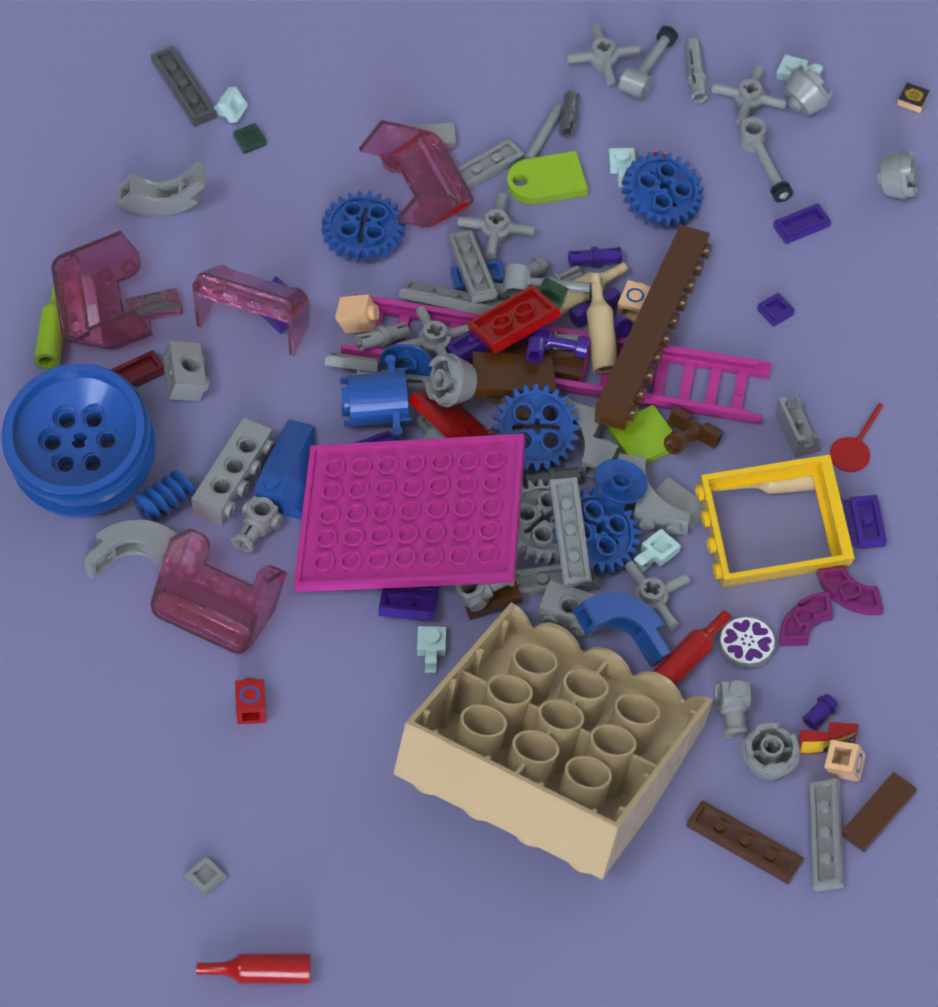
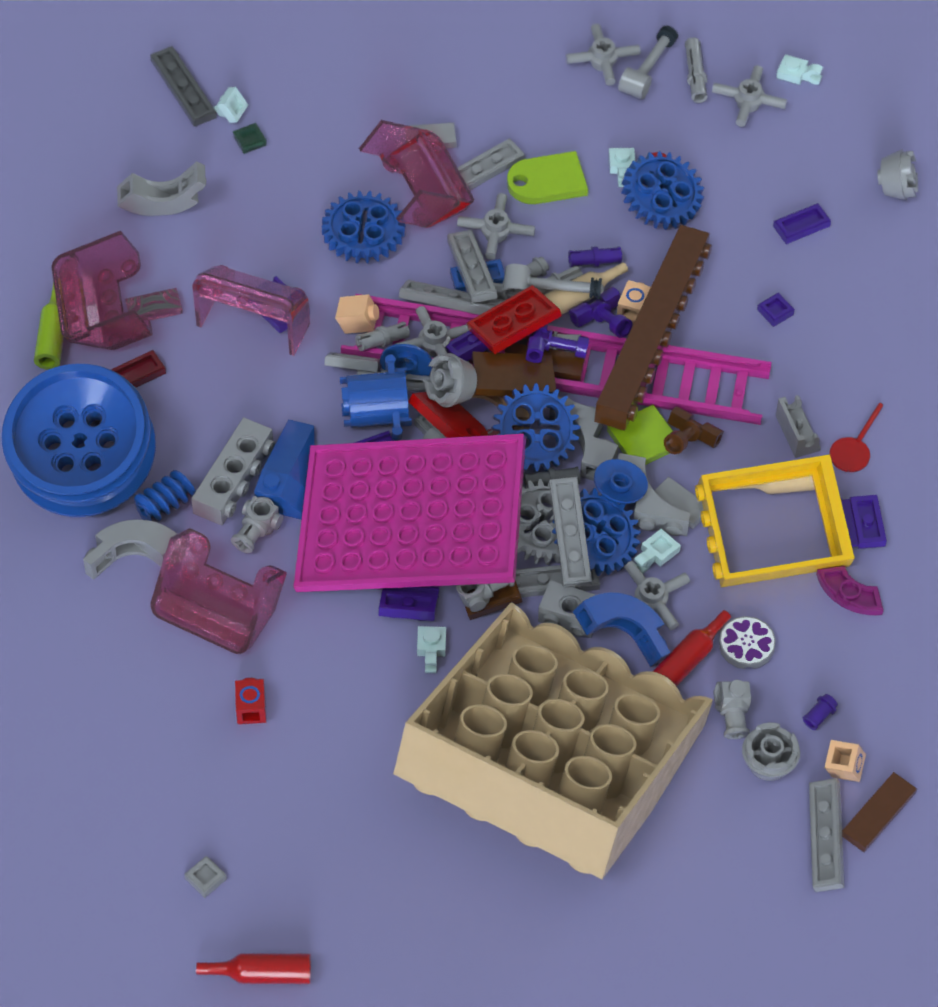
light grey brick [162,341,209,402] -> none
light grey bar [524,104,562,159] -> none
clear green tile [539,277,569,309] -> none
dark grey pin [558,91,580,138] -> none
tan piece [587,273,618,374] -> none
reddish brown tile [686,801,804,884] -> none
light grey piece [739,117,793,202] -> none
magenta tile [779,591,833,647] -> none
light grey cone [783,65,833,116] -> none
red slope [798,722,858,754] -> none
tile [897,82,930,113] -> none

